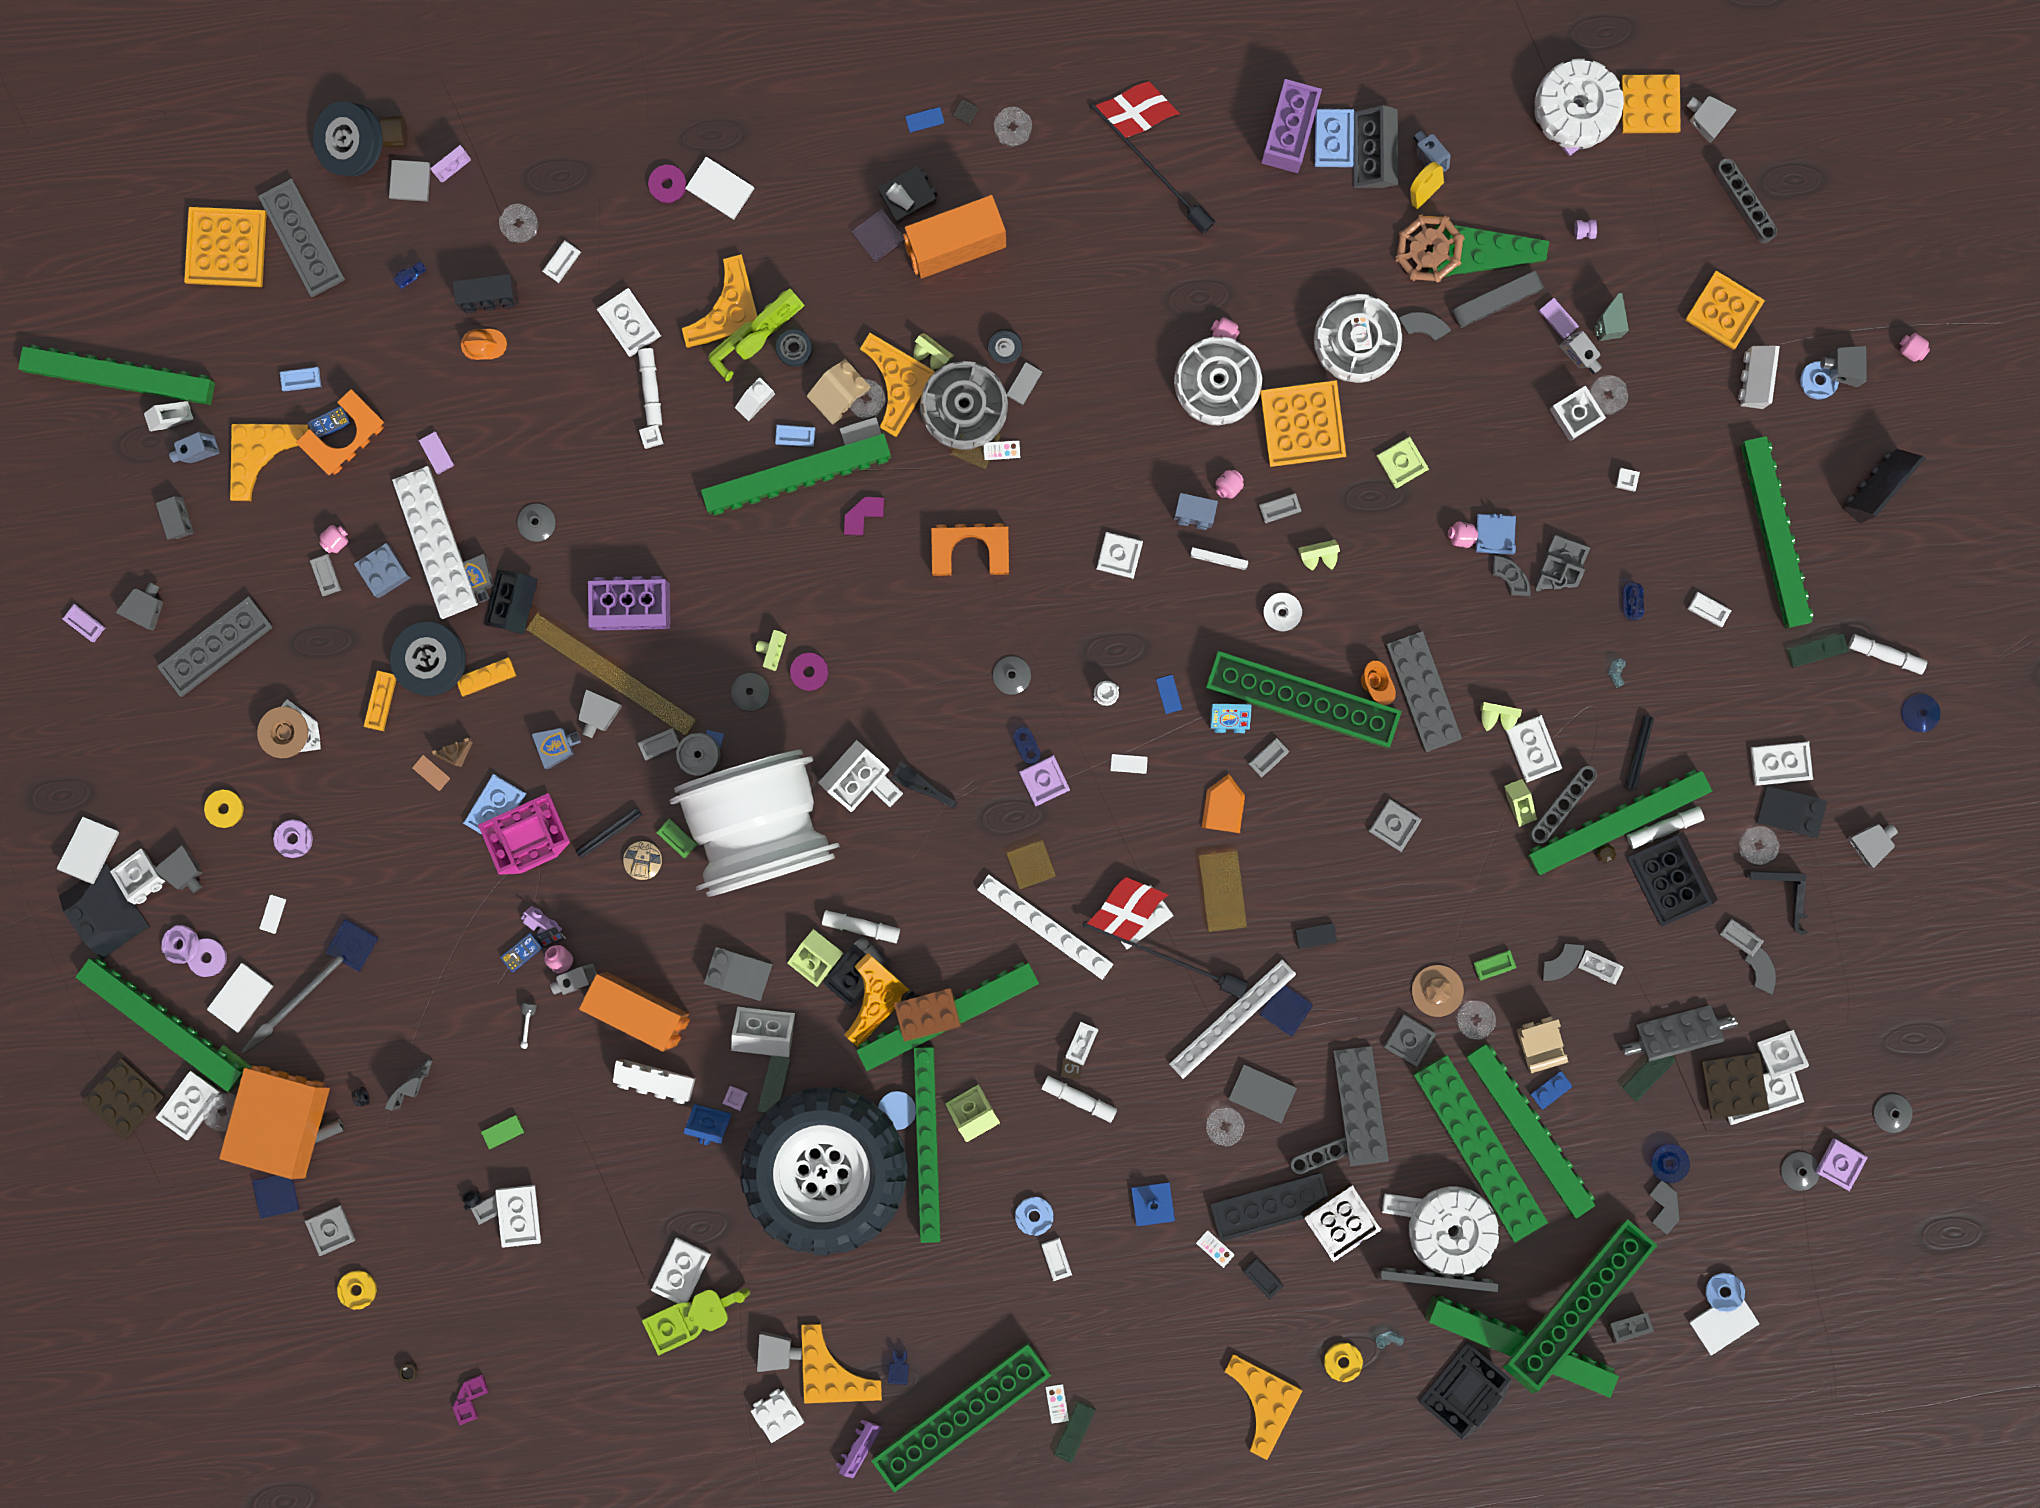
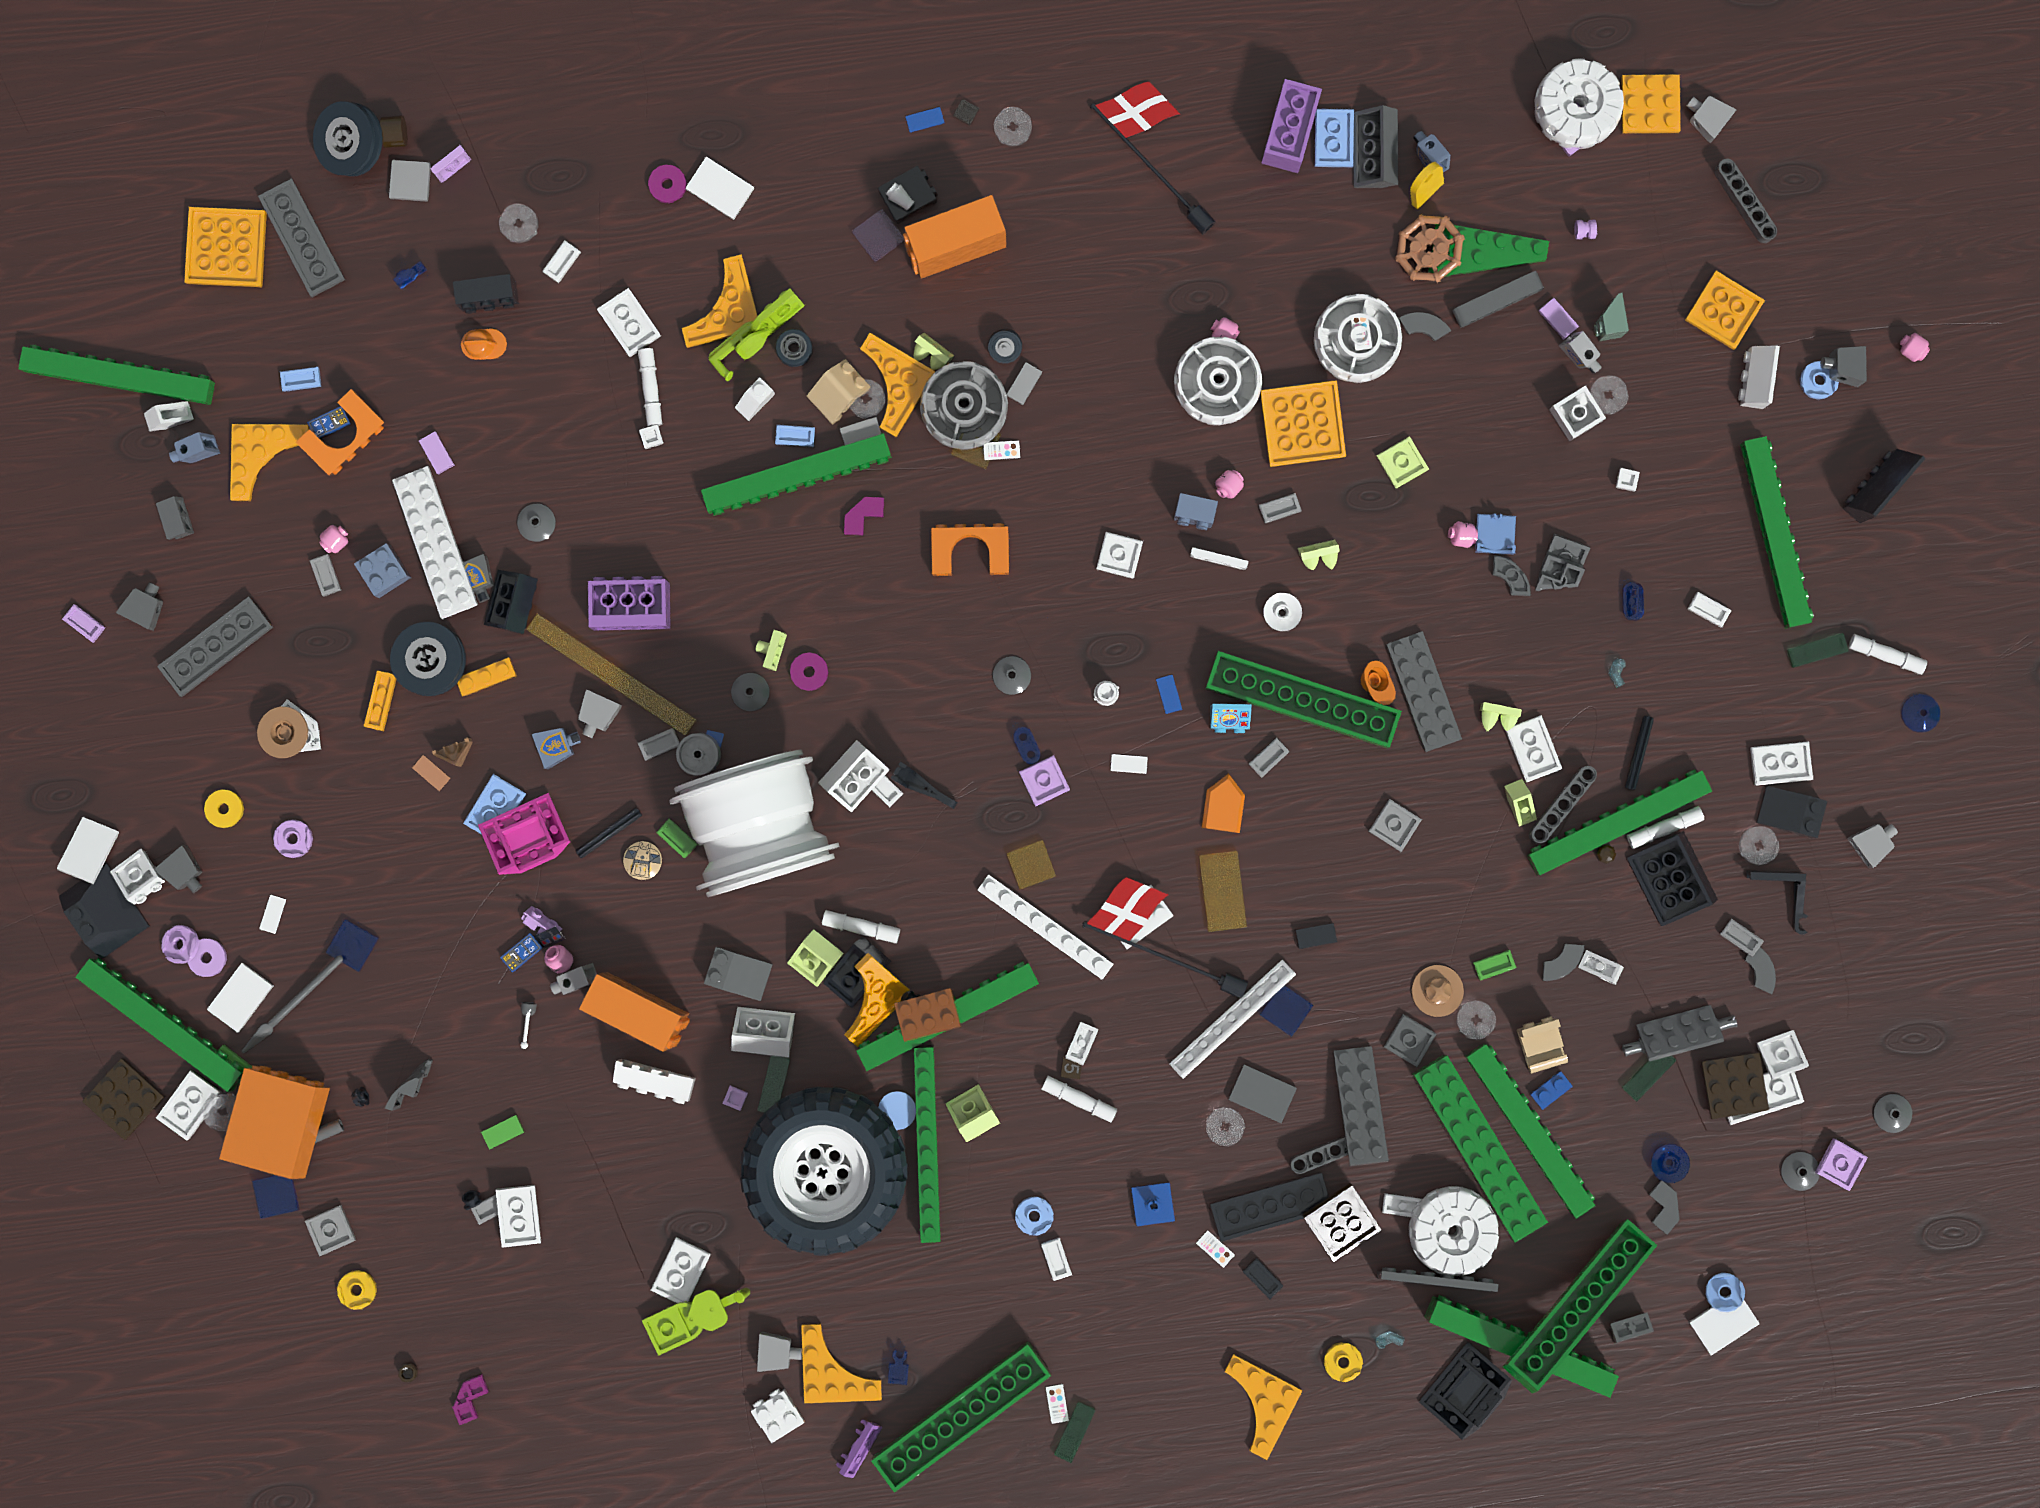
blue tile [684,1104,731,1145] -> none

